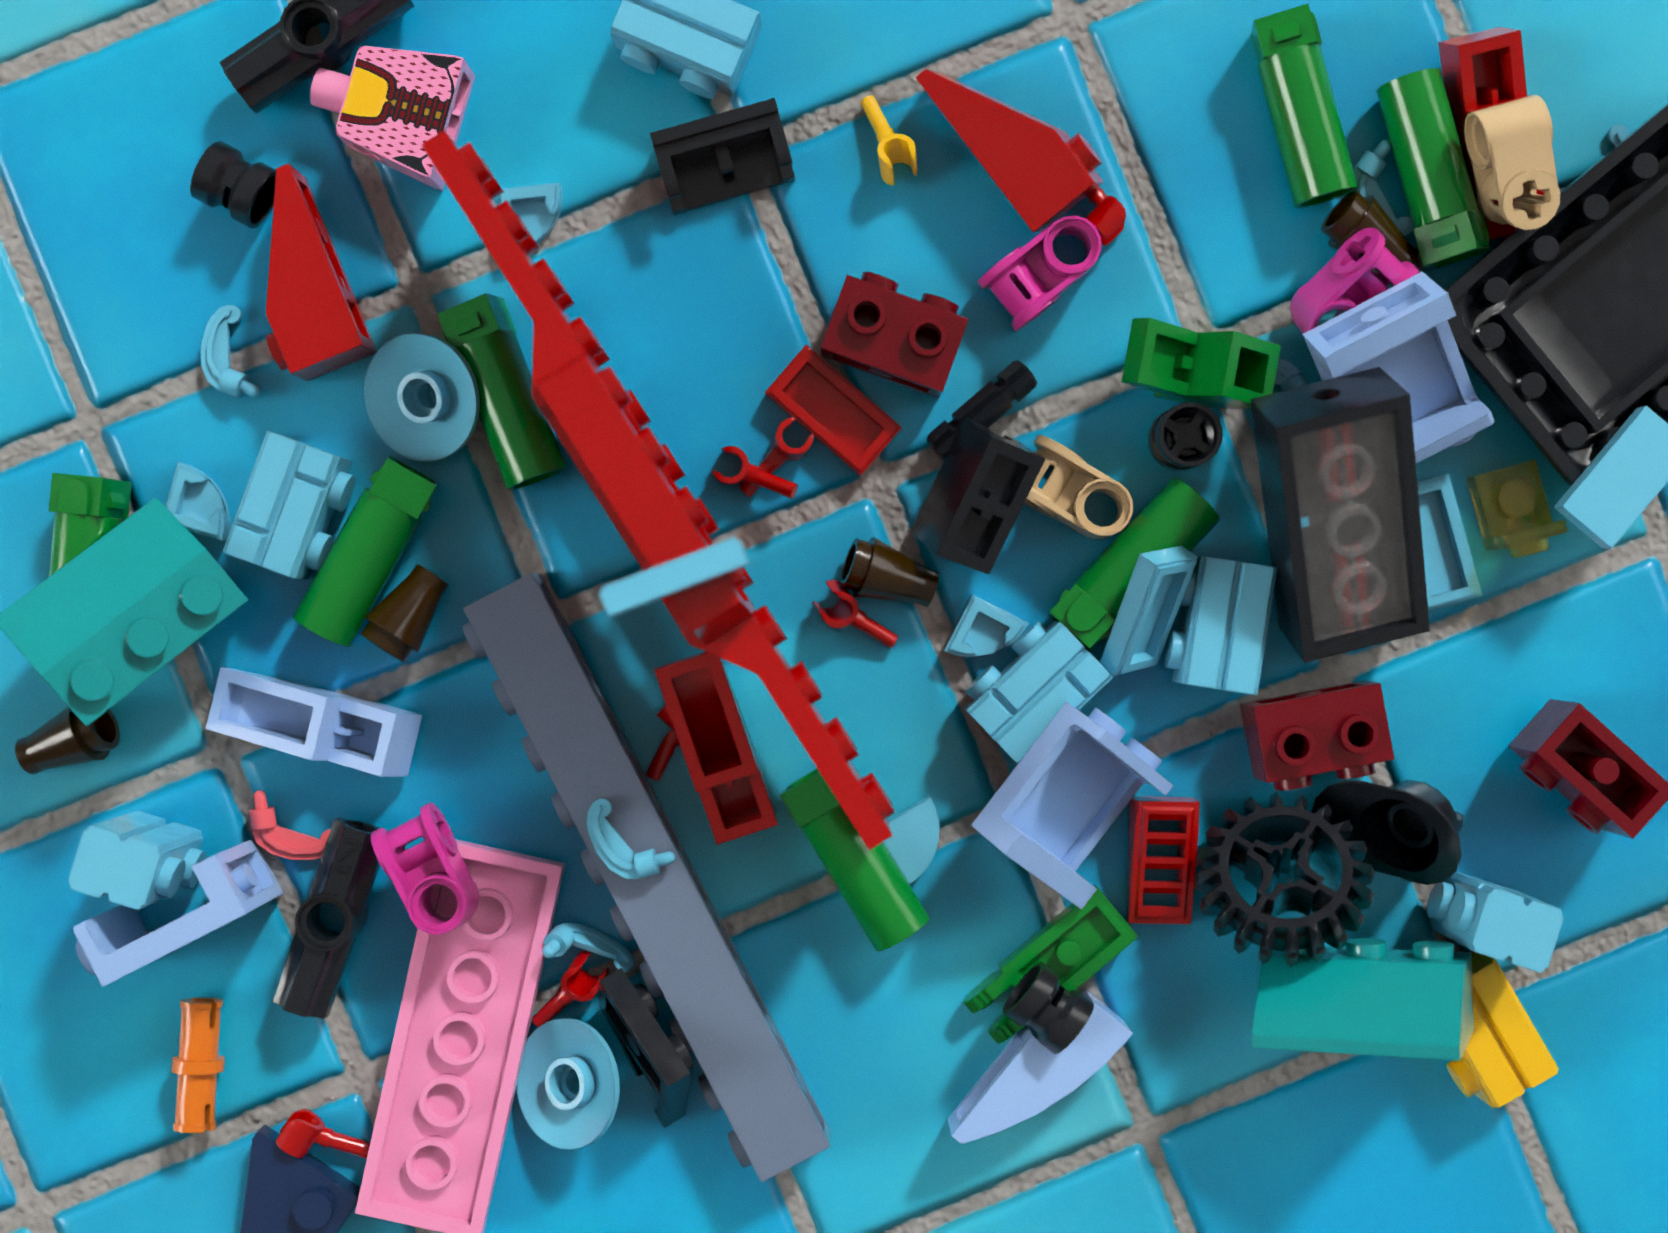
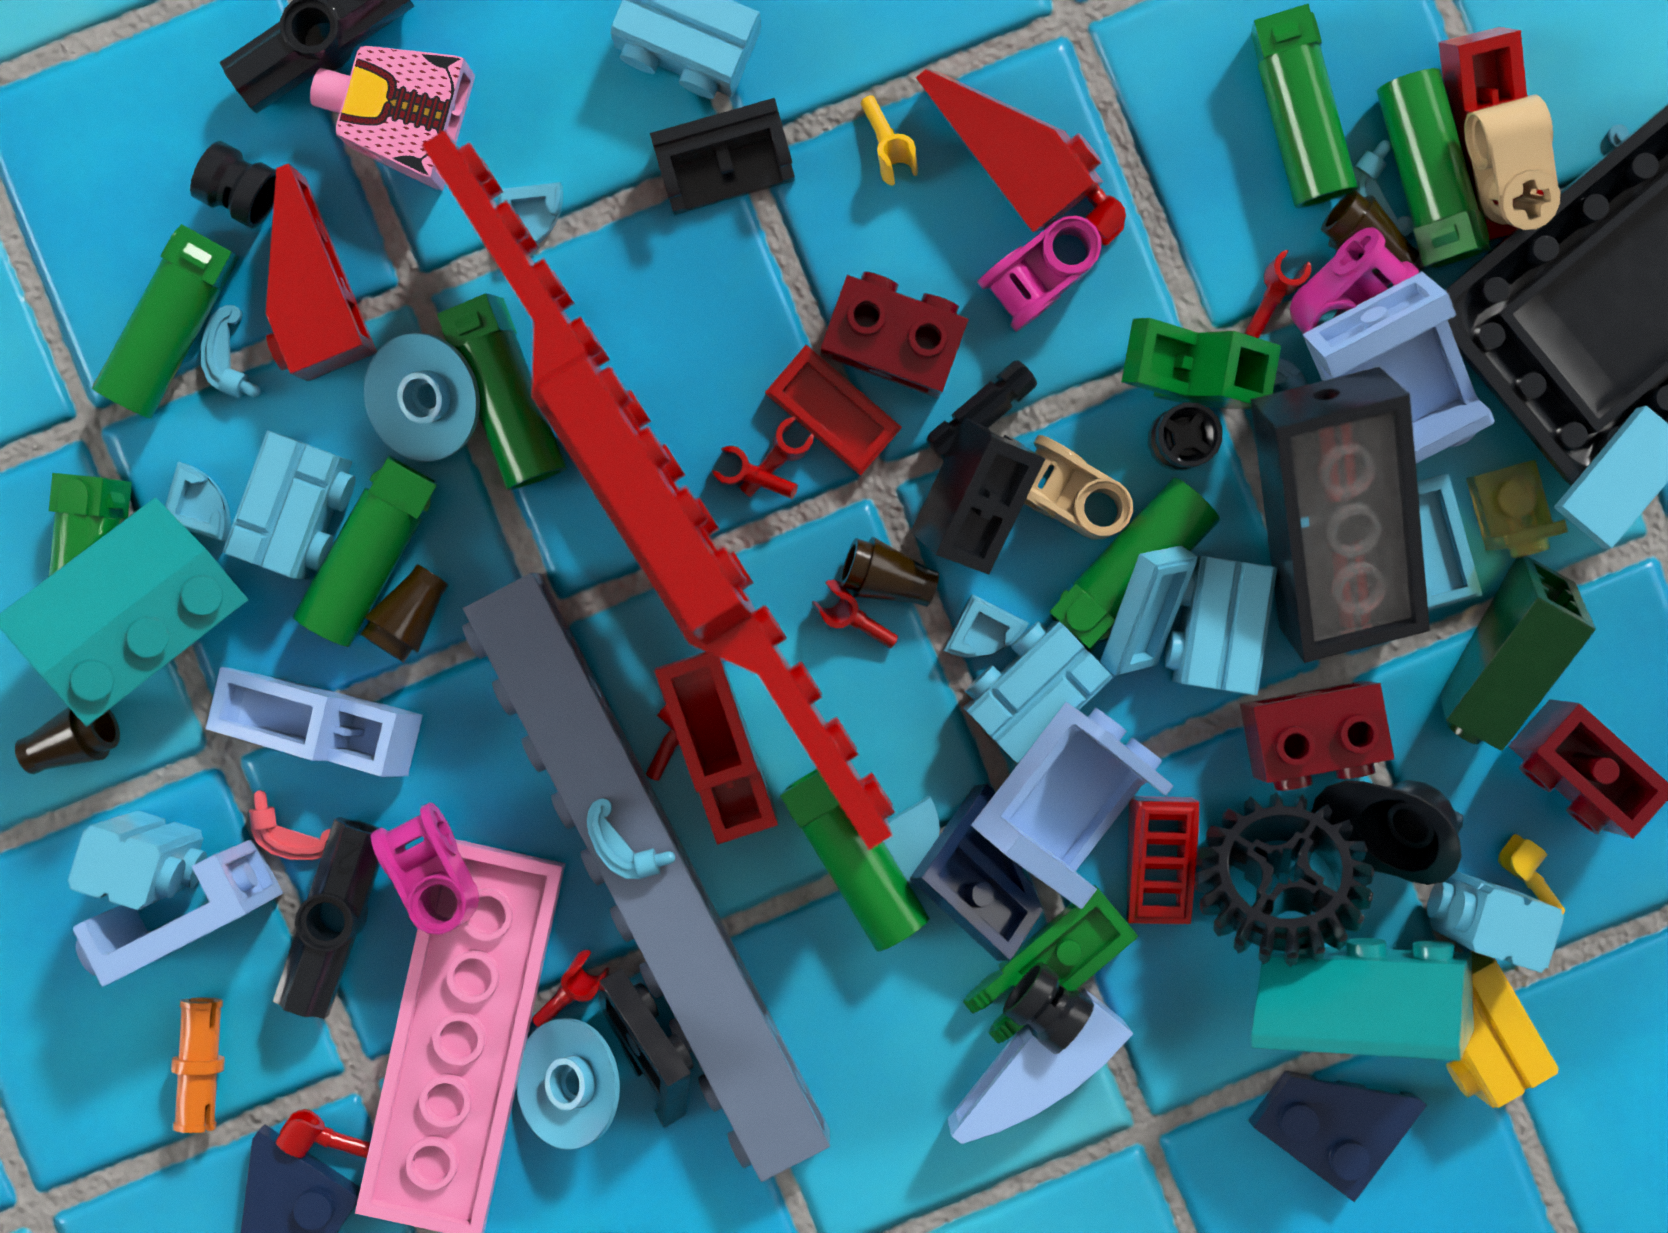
medium azure piece [542,923,634,972] -> none
medium azure tile [599,537,751,617] -> none
none -> green piece [92,224,240,419]
none -> dark blue wing [910,783,1043,961]
none -> red hand [1244,250,1312,338]
none -> dark blue wing [1248,1070,1427,1202]
none -> dark green slope [1440,552,1596,751]
none -> yellow hand [1498,834,1565,915]

